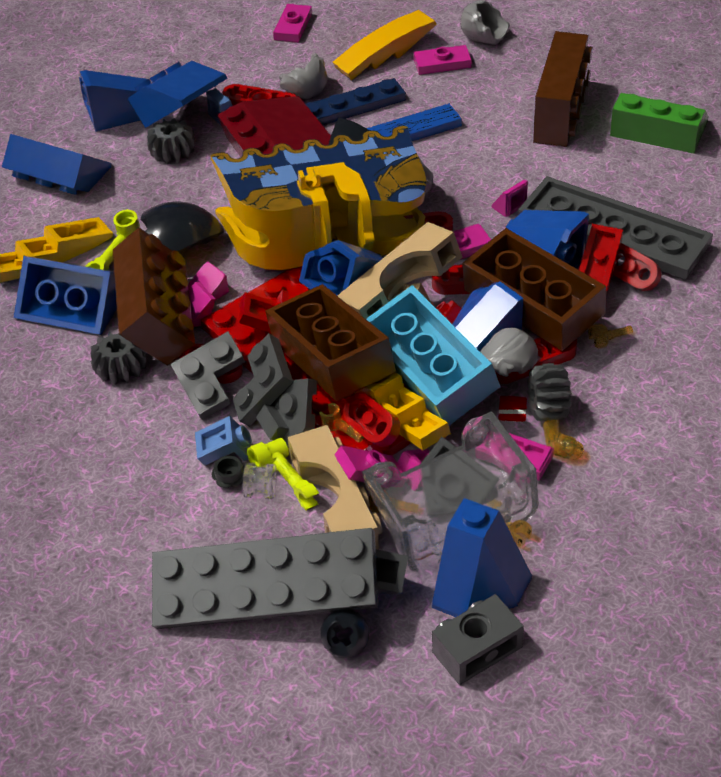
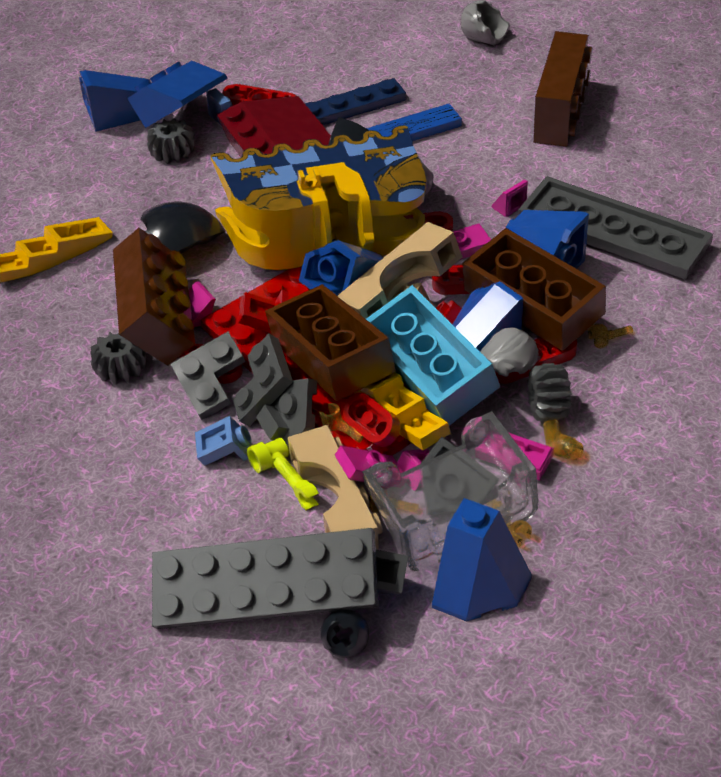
blue slope [2,134,112,195] -> none
blue slope [13,256,117,335] -> none
neon yellow brick [85,209,140,271] -> none
dark pink slope [188,262,229,300] -> none
pearl dark grey plate [211,456,246,488] -> none
clear wheel [243,462,277,499] -> none
dark pink plate [273,4,312,43] -> none
light grey hair [279,53,327,100] -> none
yellow slope [333,10,437,80] -> none
dark pink plate [414,45,472,75] -> none
dark grey brick [432,594,524,685] -> none
red sticker [498,396,527,422] -> none
red plate [579,223,623,296] -> none
bright green slope [610,93,709,154] -> none
red plate [613,243,662,291] -> none

